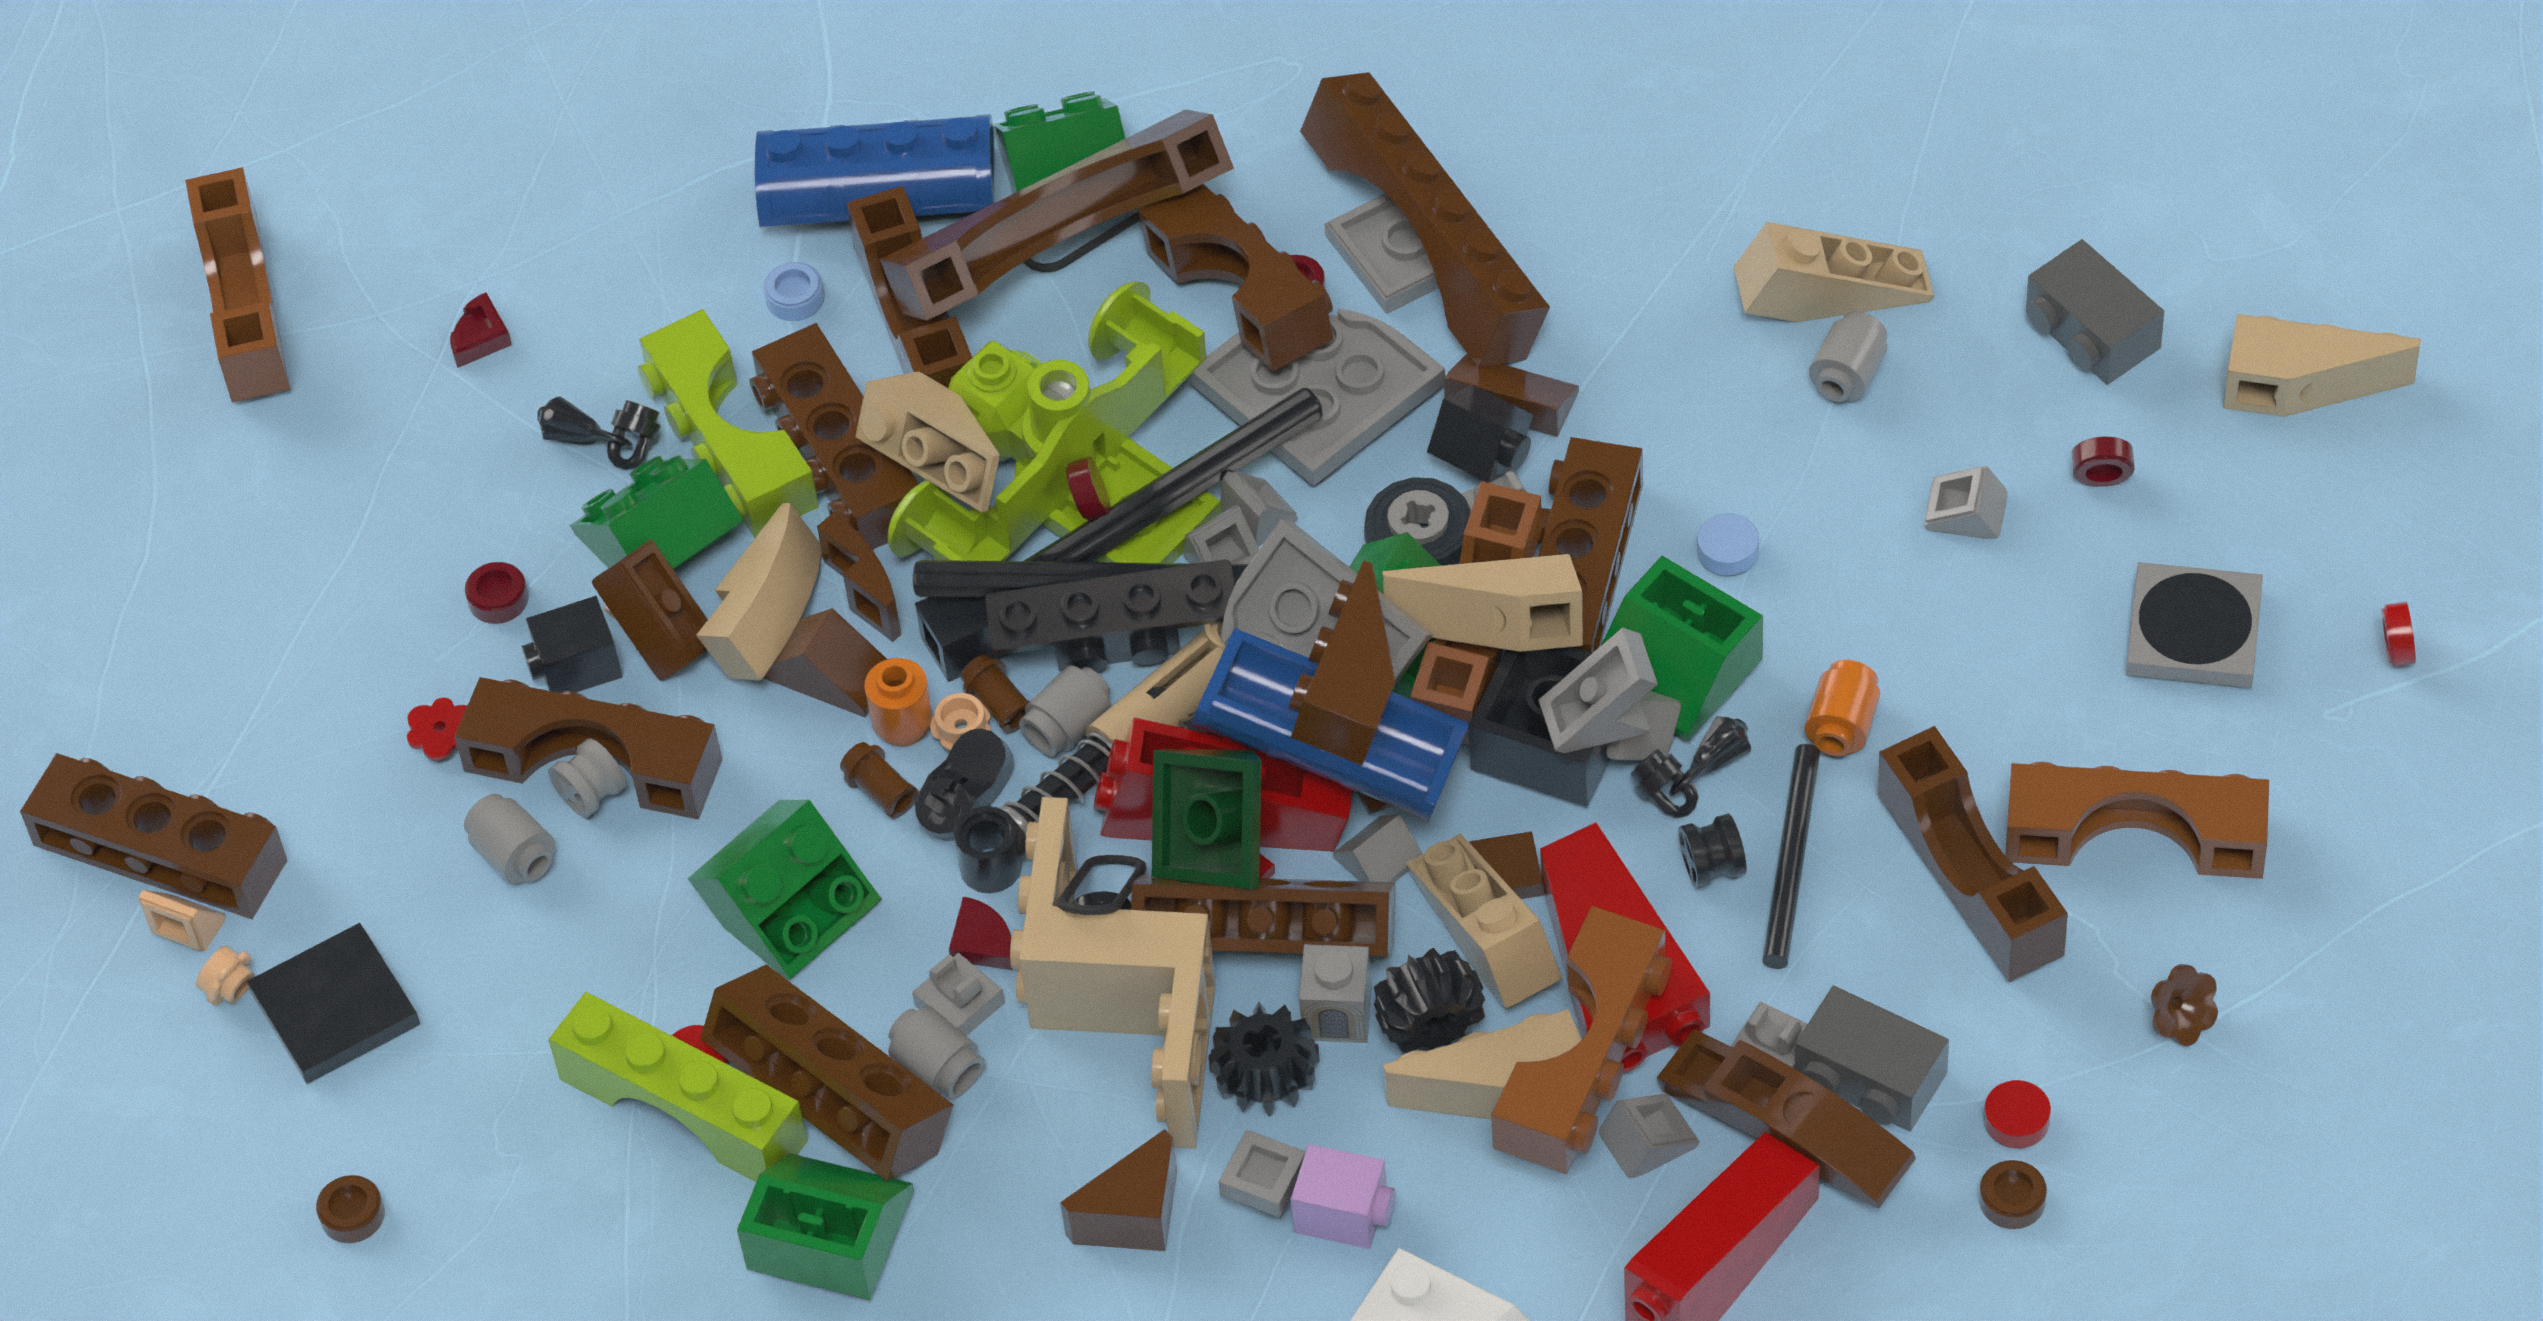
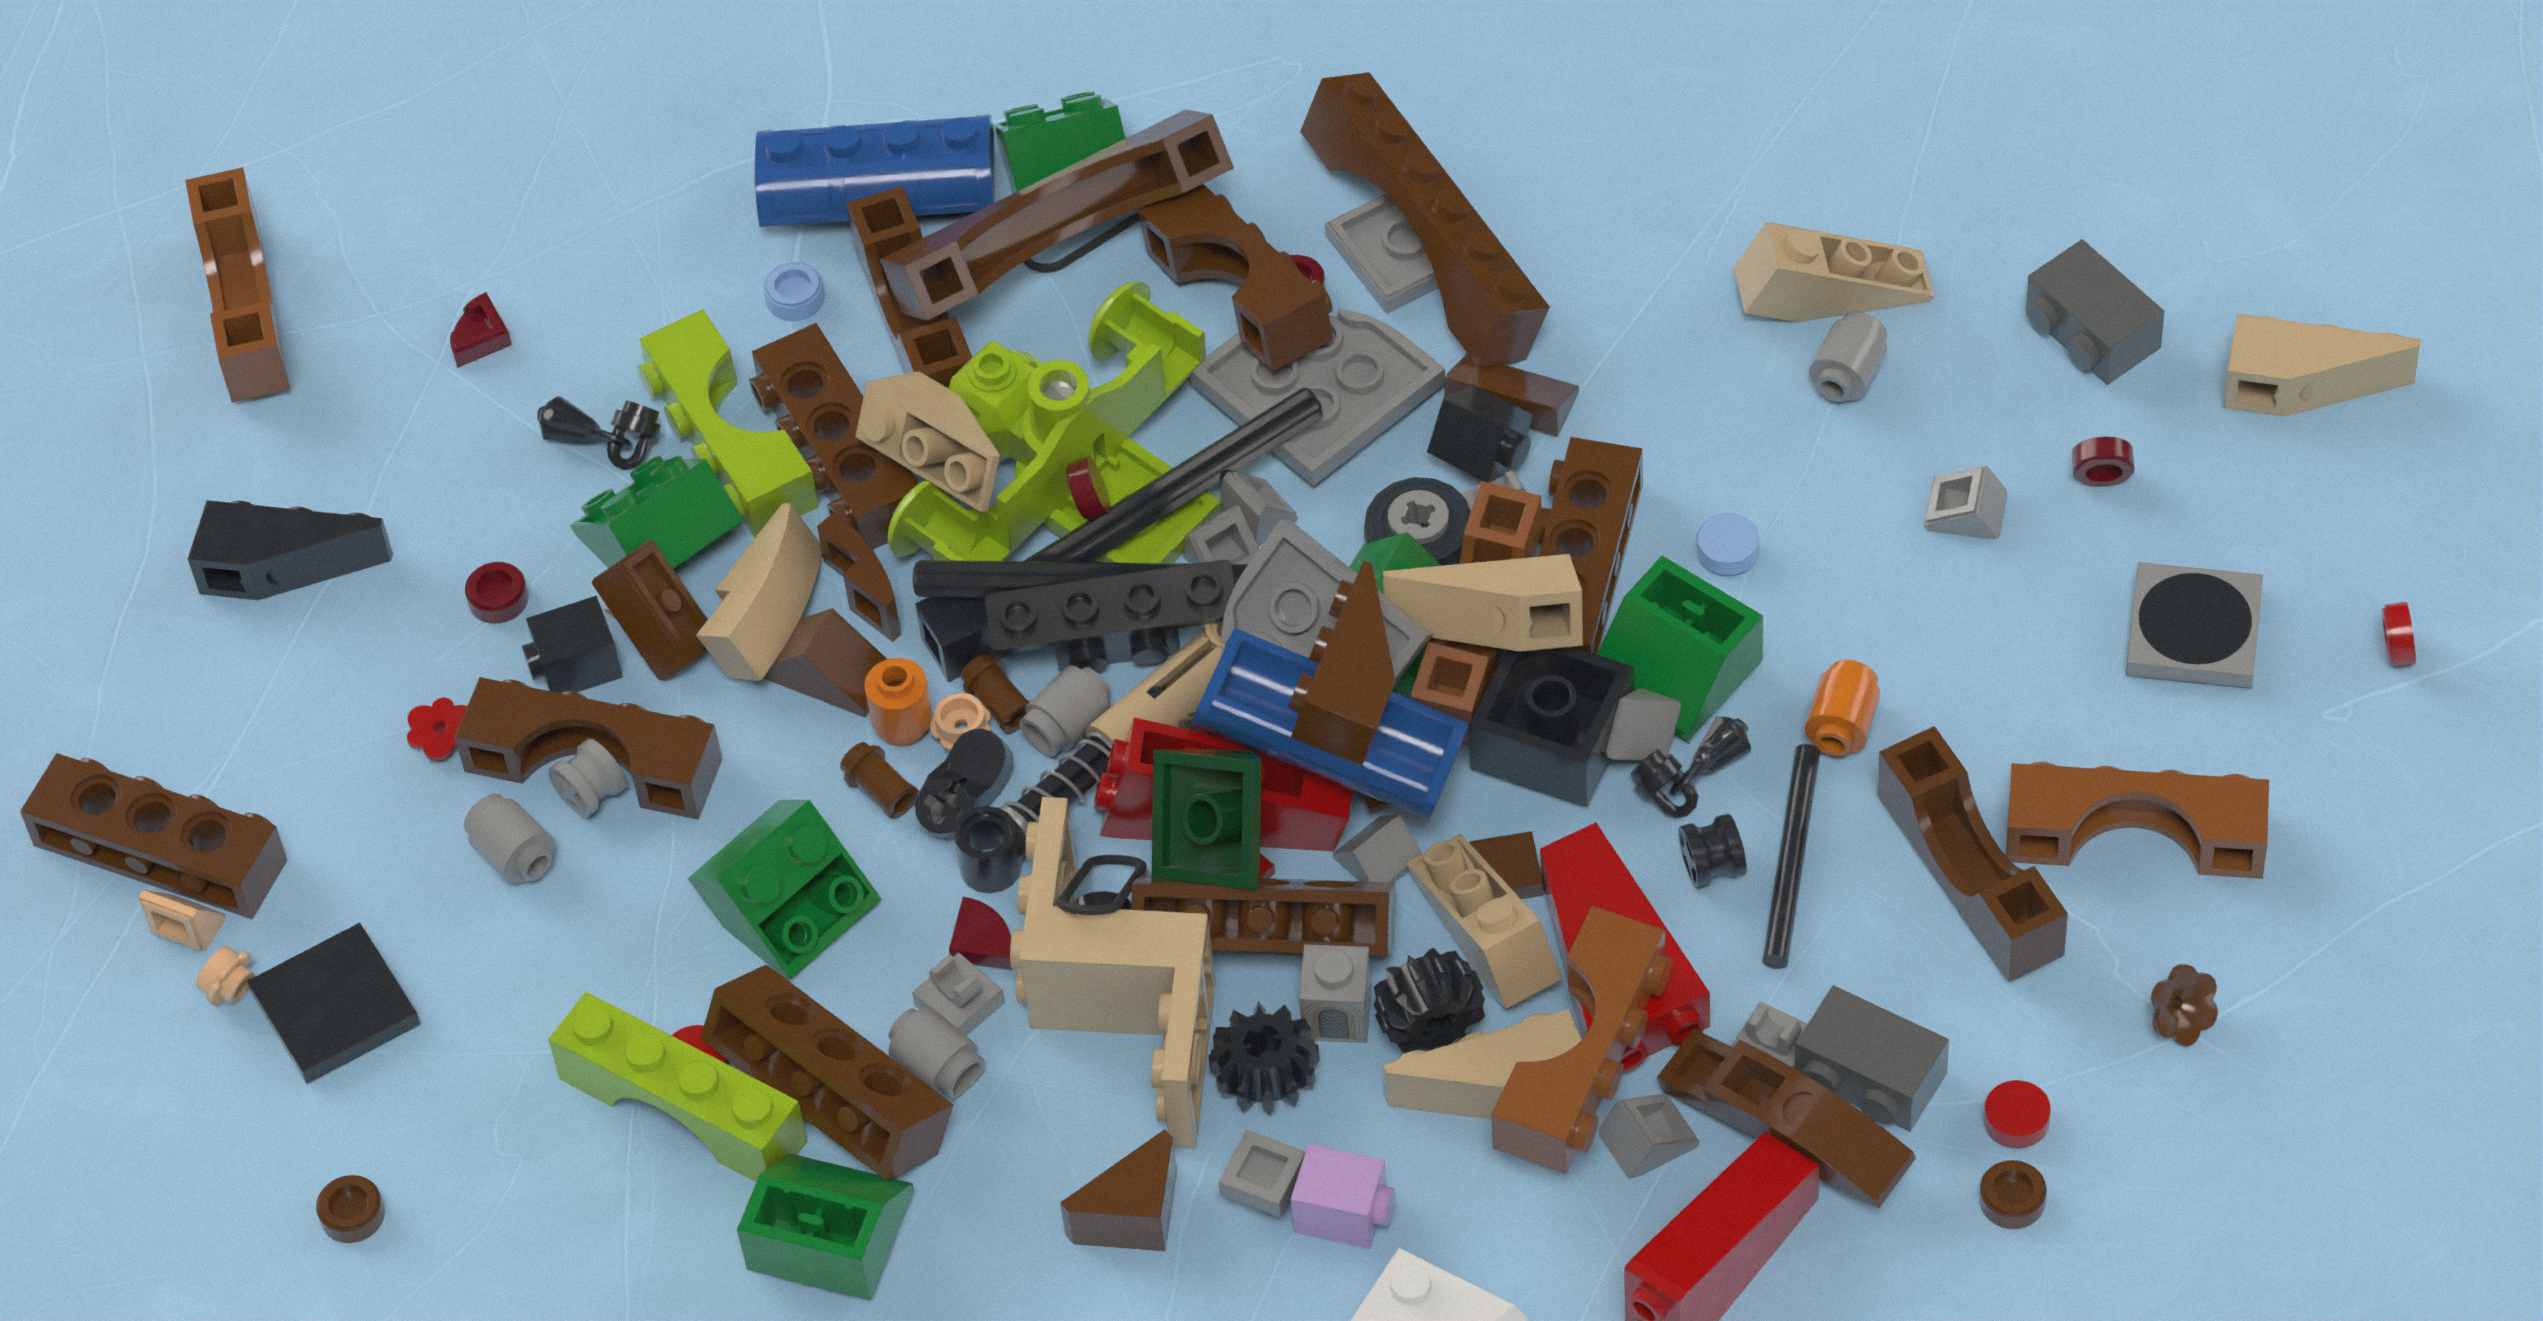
light grey slope [1539,628,1658,753] -> none
none -> black slope [188,500,393,600]

